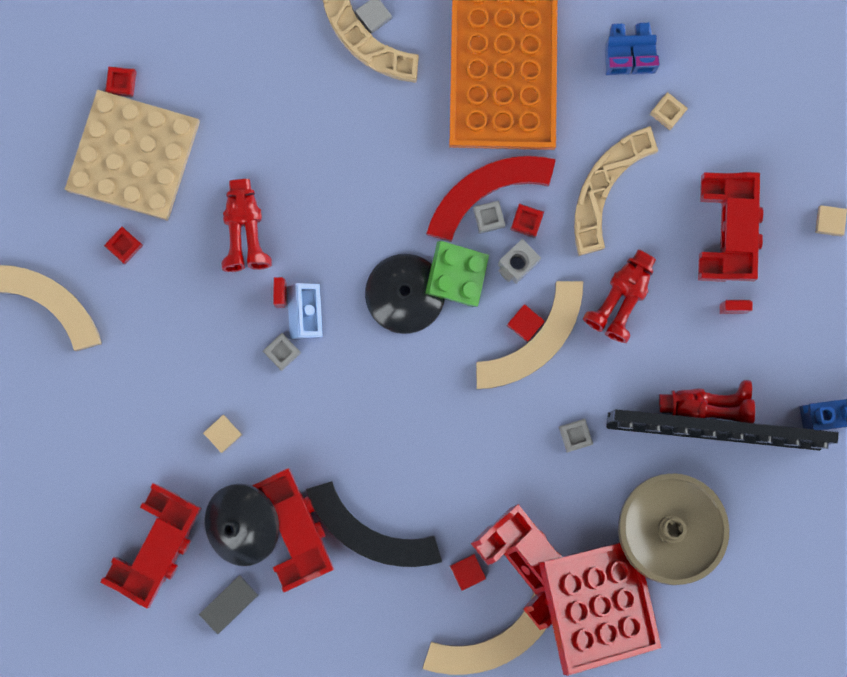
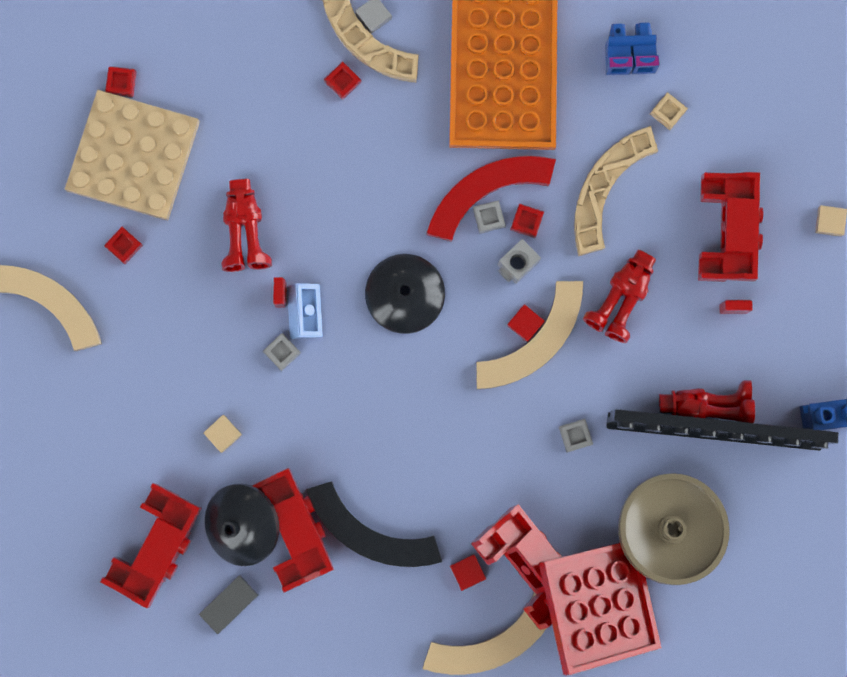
bright green plate [425,241,489,307] -> none
none -> red tile [324,62,361,100]

